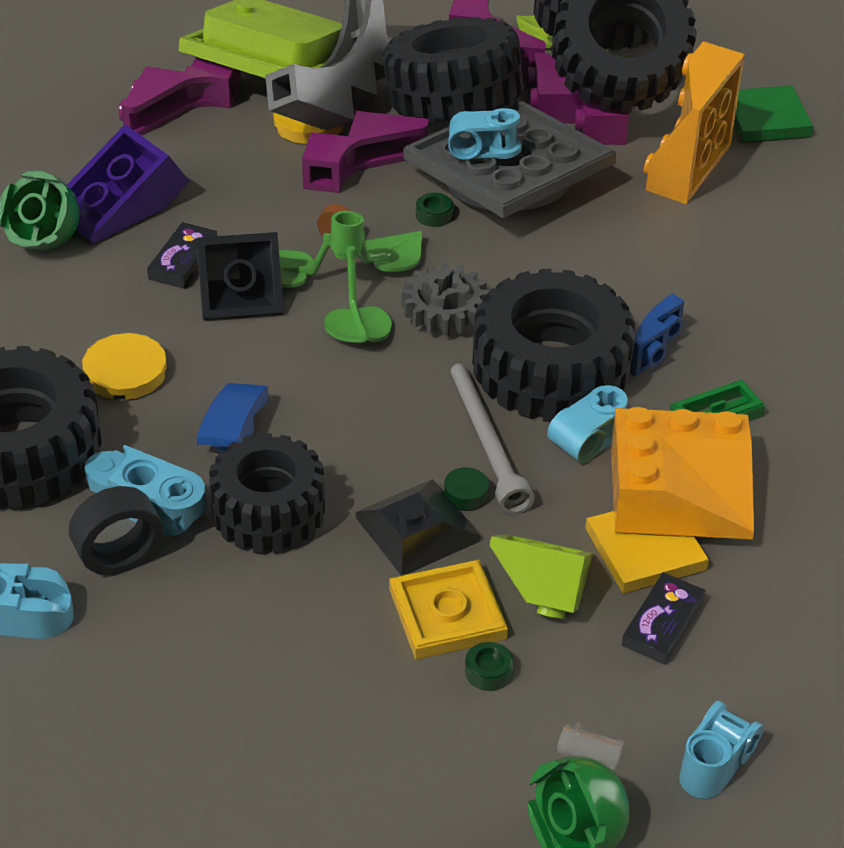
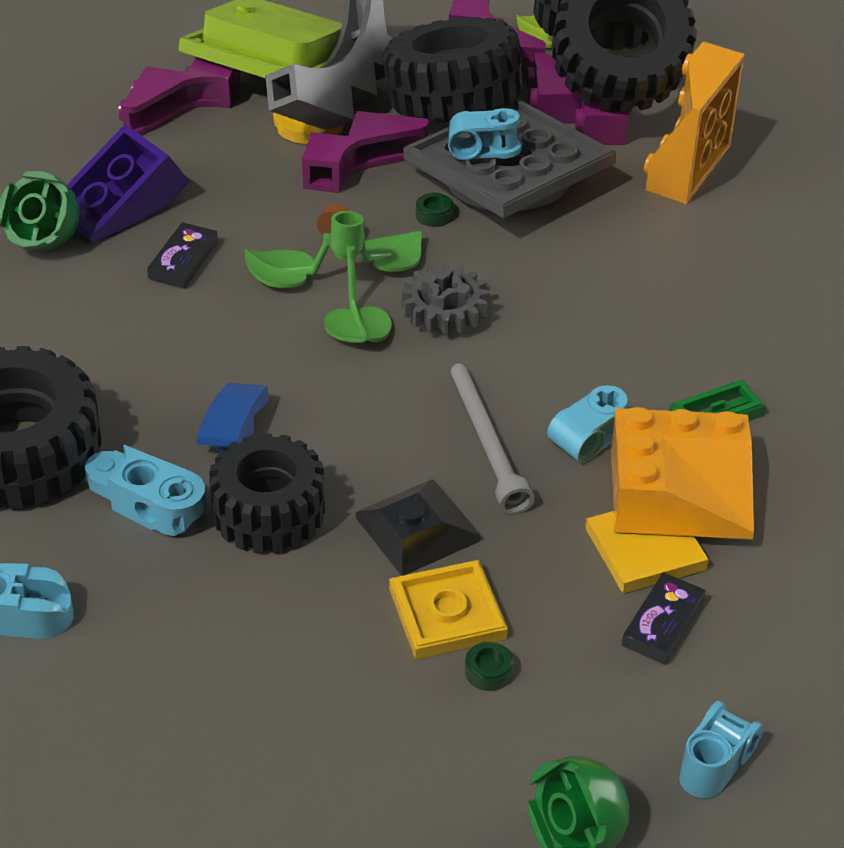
black tyre [68,486,164,575] -> none
yellow tile [82,333,167,400] -> none
black slope [196,232,284,319] -> none
dark green tile [444,467,489,510] -> none
black tyre [472,269,635,421] -> none
lime slope [489,534,593,619] -> none
clear pin [556,722,624,772] -> none
blue slope [630,293,685,376] -> none
green tile [734,85,813,142] -> none

